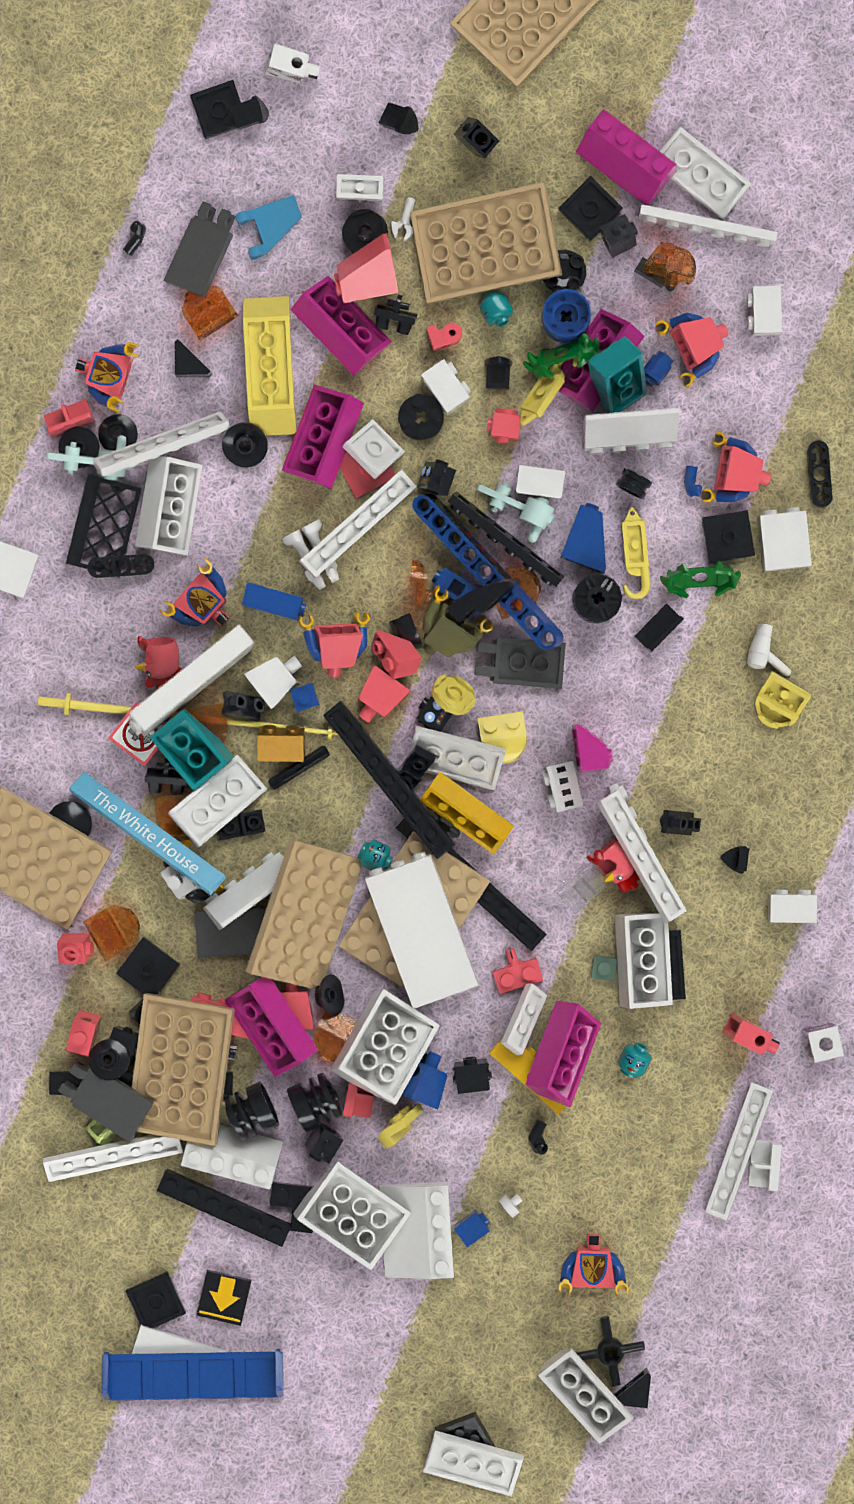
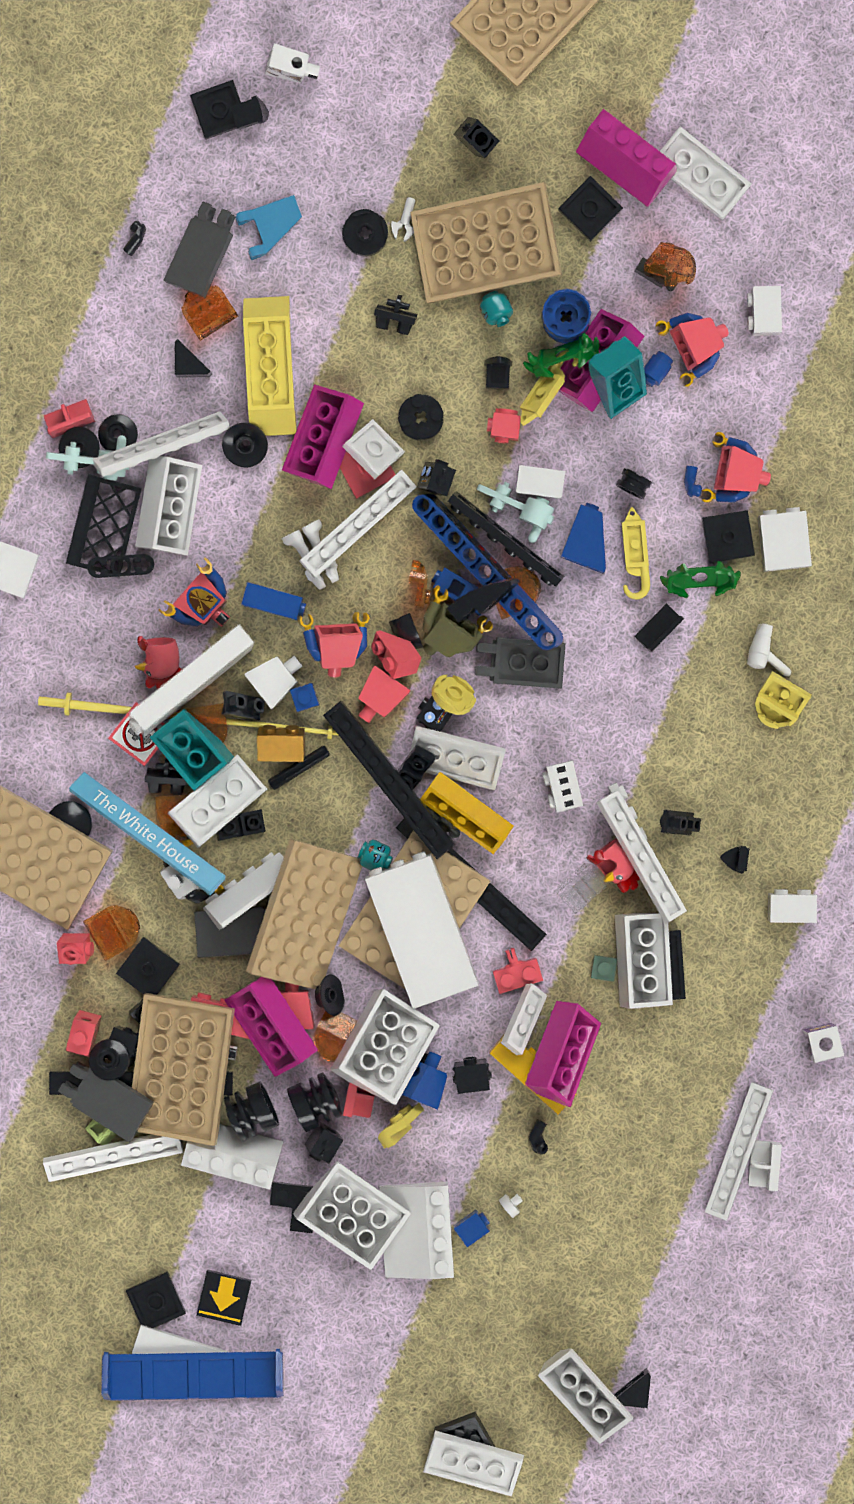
torso [75,342,140,413] -> none
black plate [157,1168,292,1247] -> none
dark pink slope [290,276,392,376] -> none
coral slope [334,233,398,303] -> none
white panel [336,174,384,203] -> none
black tile [379,102,419,134] -> none
white brick [421,359,471,415] -> none
coral leg [426,323,463,352] -> none
light yellow slope [477,711,527,764] -> none
black dish [542,249,587,293] -> none
torso [557,1234,629,1298] -> none
black wheel [572,574,622,624] -> none
dark pink slope [572,724,613,772] -> none
black bar [576,1316,645,1386] -> none
white slope [582,408,679,454] -> none
black head [600,214,638,258] -> none
teal head [618,1042,652,1078] -> none
white plate [638,204,778,247] -> none
coral torso [722,1012,780,1055] -> none
black beam [807,440,833,508] -> none

